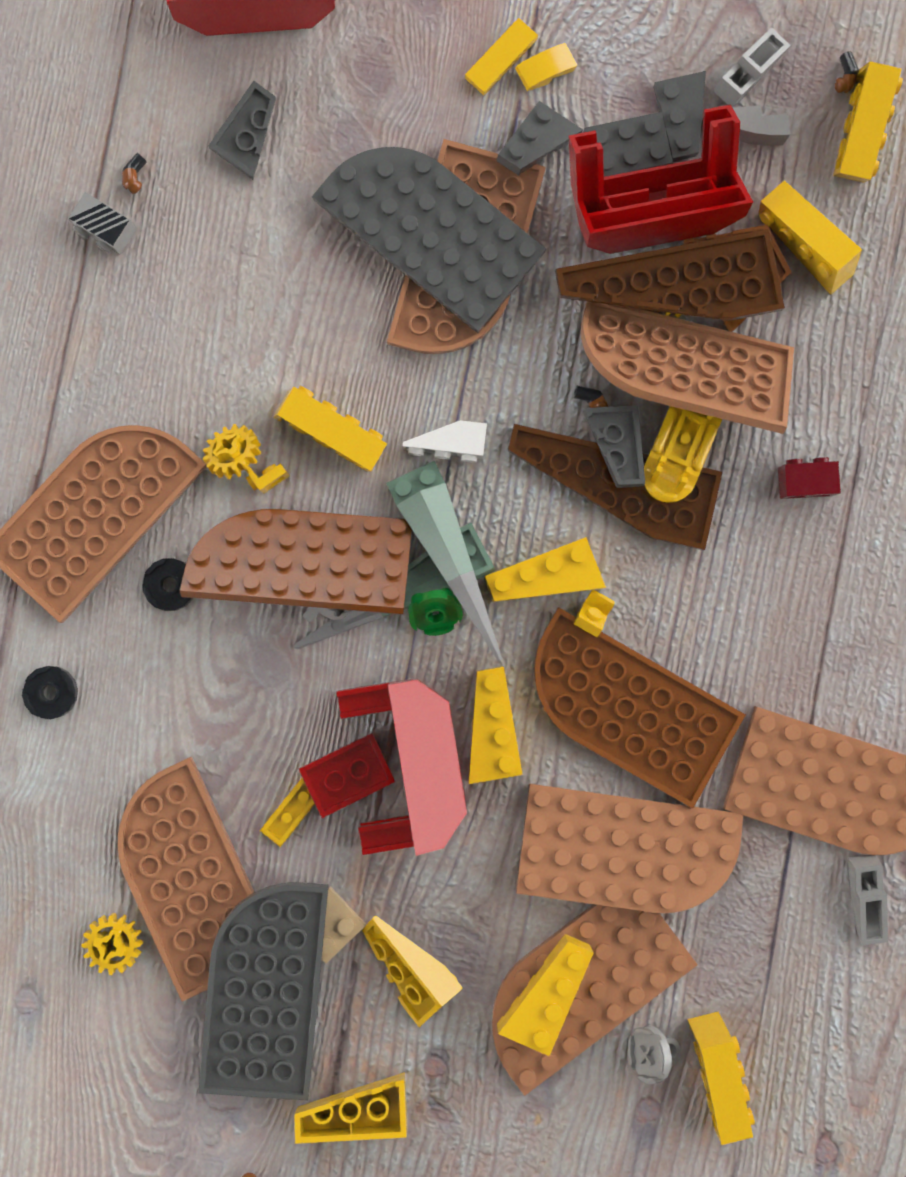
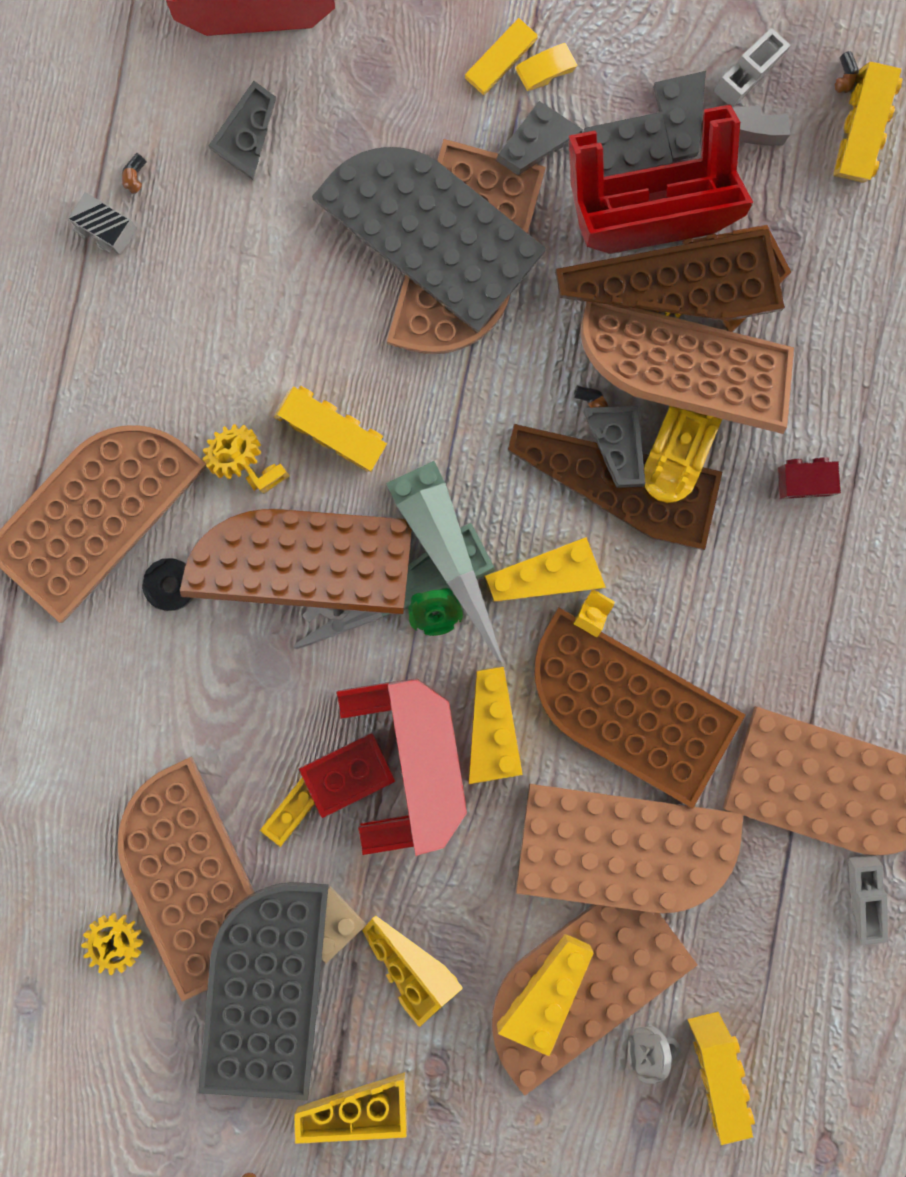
black tile [22,666,78,720] -> none
white slope [403,420,487,463] -> none
yellow wedge [758,180,862,295] -> none

